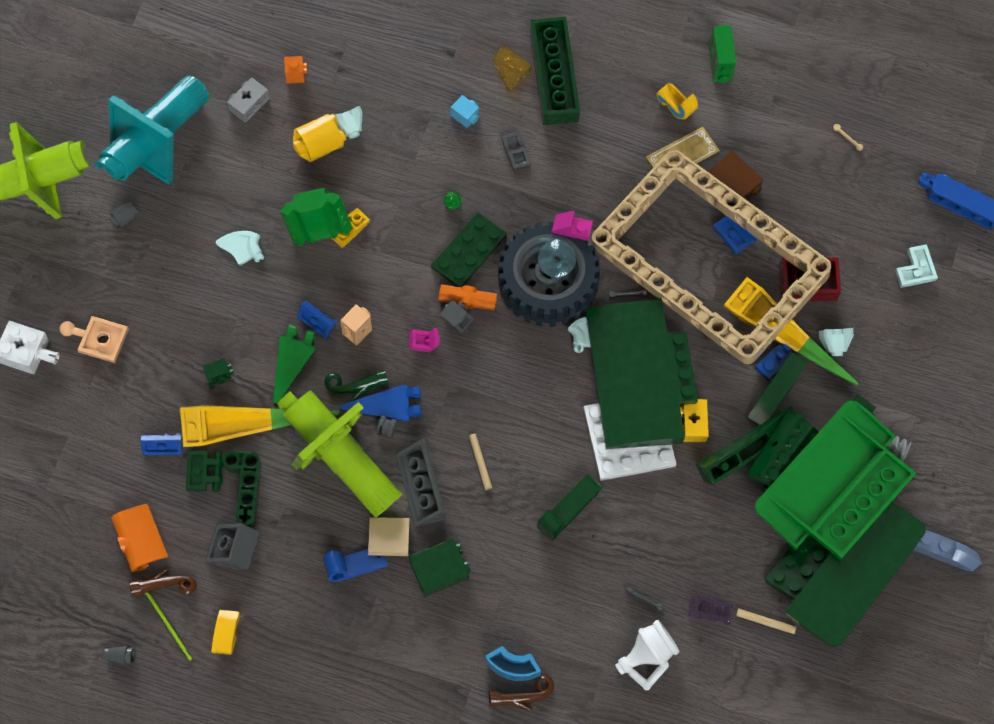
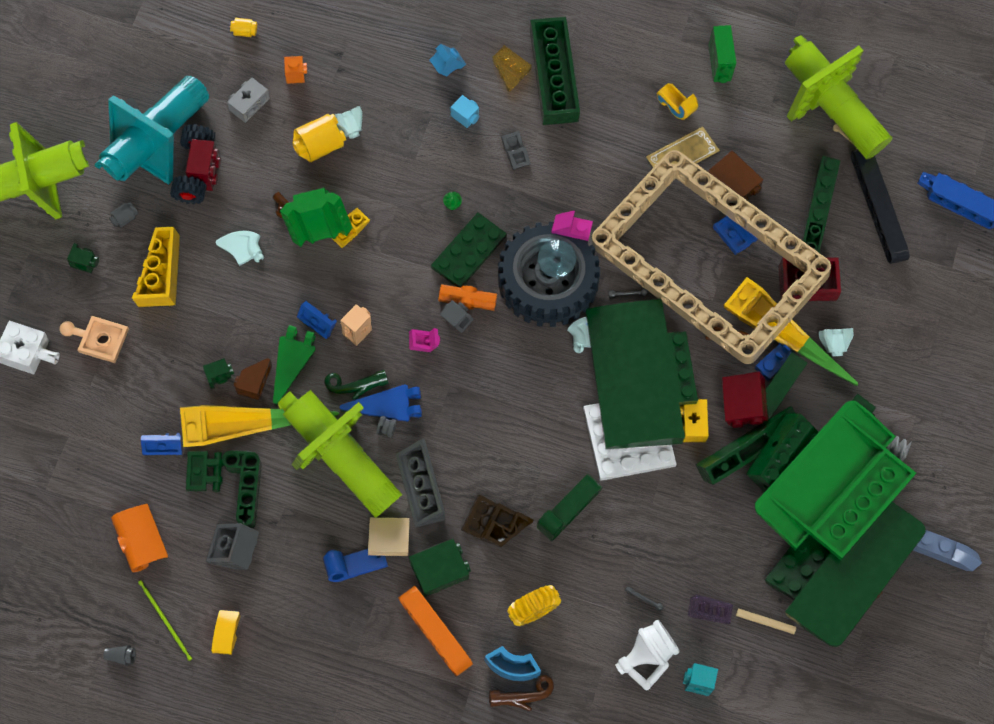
reddish brown plant [129,569,197,598] -> none
tan bar [469,434,492,491] -> none
light aqua plate [895,244,938,288] -> none
none -> dark green brick [67,243,99,273]
none -> yellow wedge [132,227,180,307]
none -> brick [170,124,221,204]
none -> yellow brick [230,18,257,37]
none -> reddish brown slope [234,358,272,400]
none -> reddish brown arm [273,192,289,218]
none -> orange beam [398,586,473,677]
none -> dark azure brick [430,44,466,76]
none -> dark brown slope [461,495,534,547]
none -> yellow gear [507,585,561,626]
none -> teal brick [683,663,718,696]
none -> dark red brick [722,371,768,428]
none -> lime piece [785,35,892,159]
none -> dark green slope [802,156,841,253]
none -> black beam [851,149,910,264]

